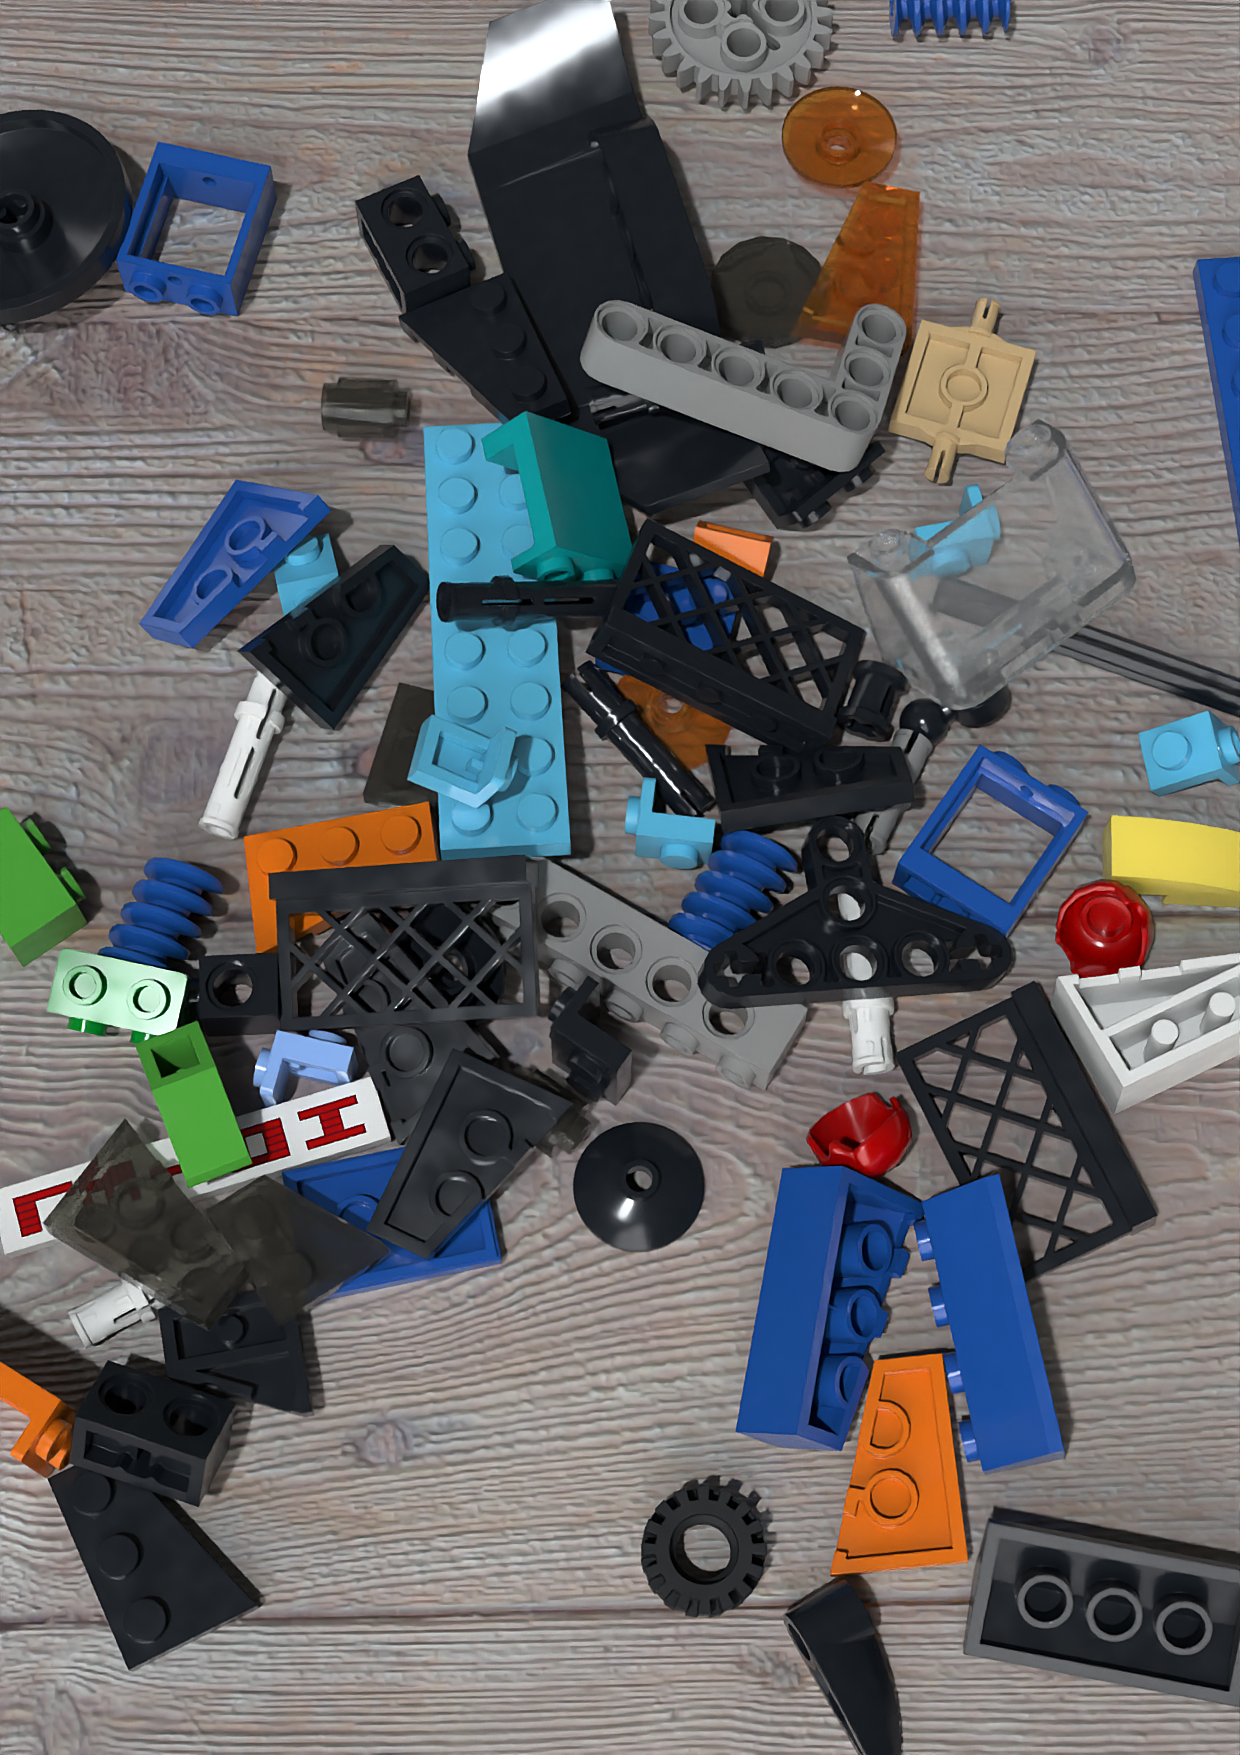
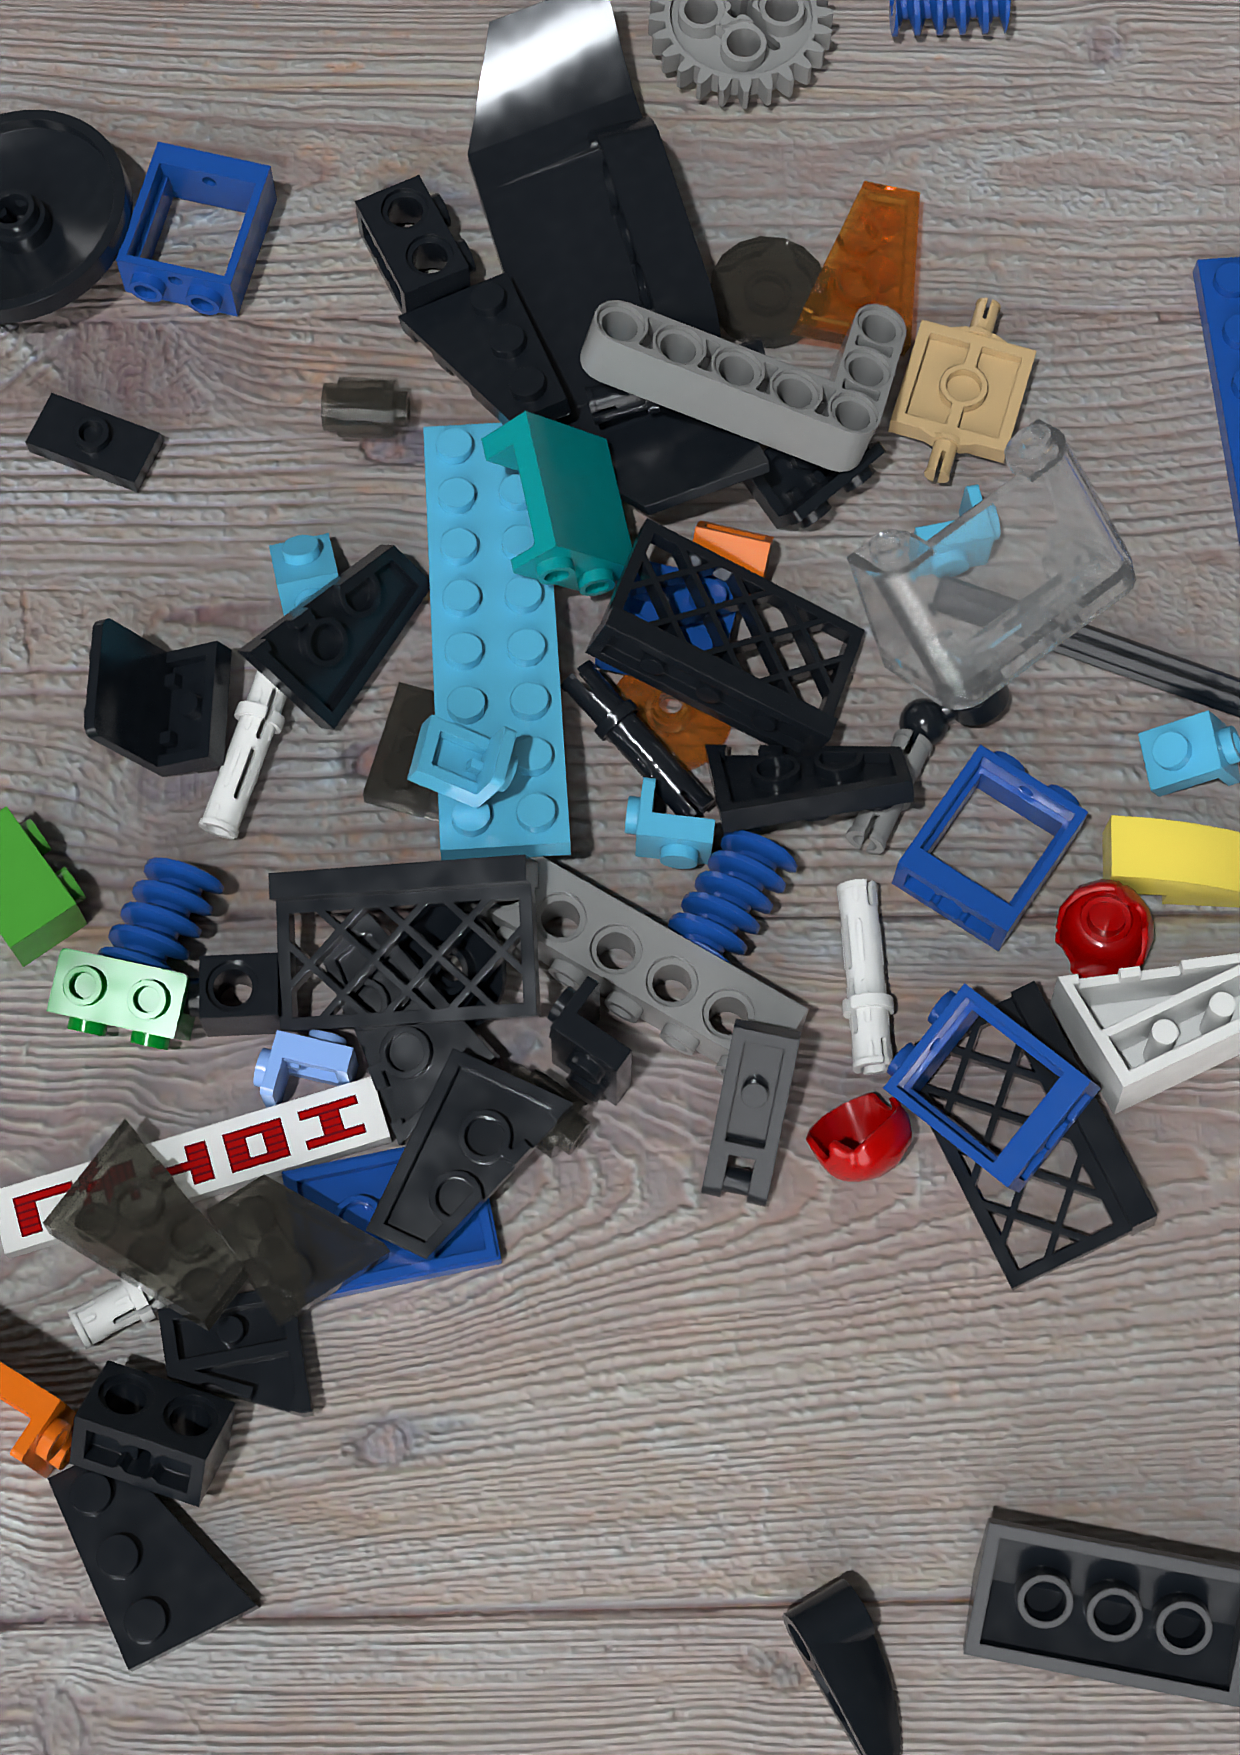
bright green slope [135,1021,252,1188] -> none
blue wing [139,479,331,648] -> none
orange wing [243,801,441,953] -> none
black pin [436,575,626,626] -> none
black dish [573,1122,704,1253] -> none
black tyre [641,1485,767,1618] -> none
black beam [697,815,1012,1009] -> none
blue wedge [735,1166,924,1451] -> none
clear orange dish [781,86,897,189] -> none
orange wing [830,1353,968,1578] -> none
black bush [836,660,908,741] -> none
blue slope [913,1174,1065,1475] -> none
none -> black plate [25,393,163,492]
none -> black bracket [84,618,232,777]
none -> plate [701,1019,801,1207]
none -> blue window [883,983,1101,1193]

